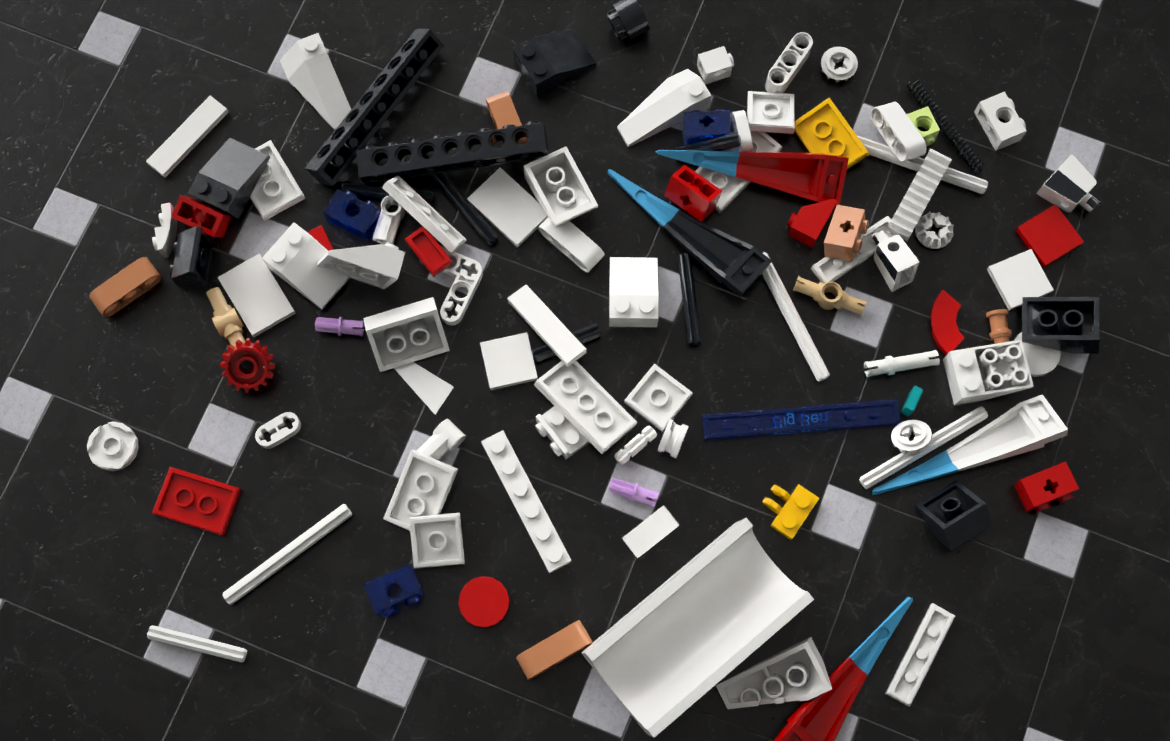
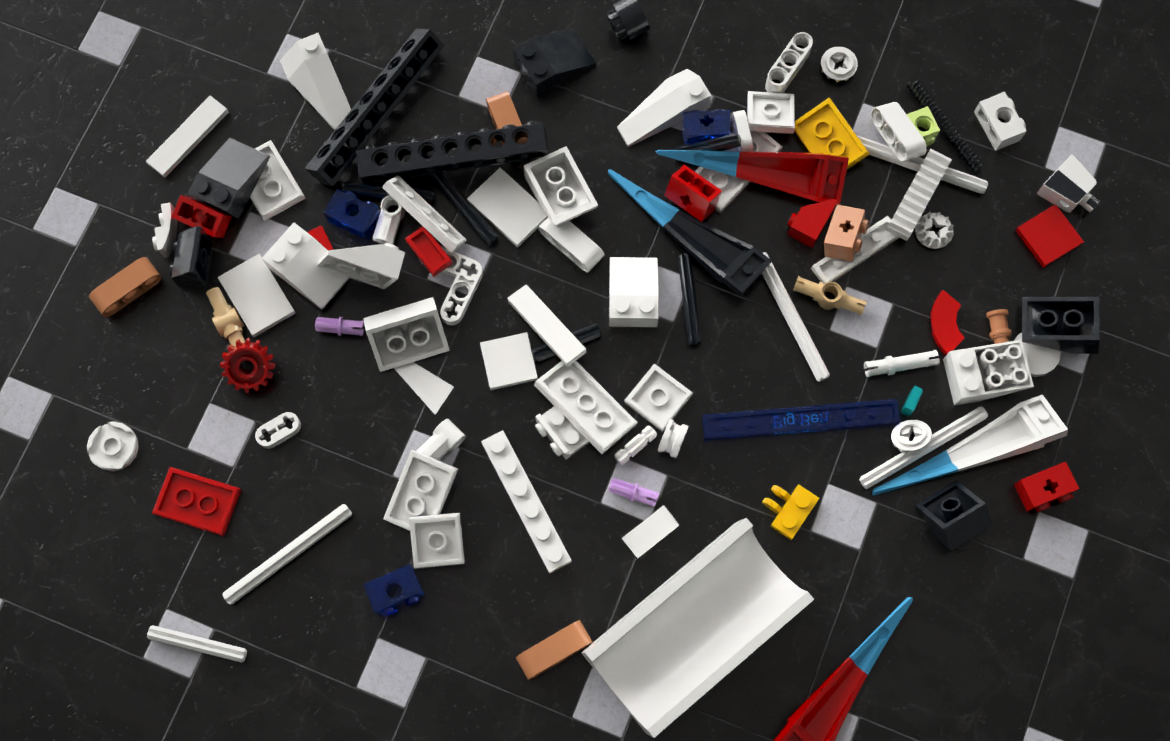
red tile [459,576,510,628] -> none
white brick [697,46,734,85] -> none
white wedge [716,637,832,709] -> none
white torso [872,231,919,292] -> none
white tile [885,603,955,707] -> none
white tile [987,249,1054,311] -> none

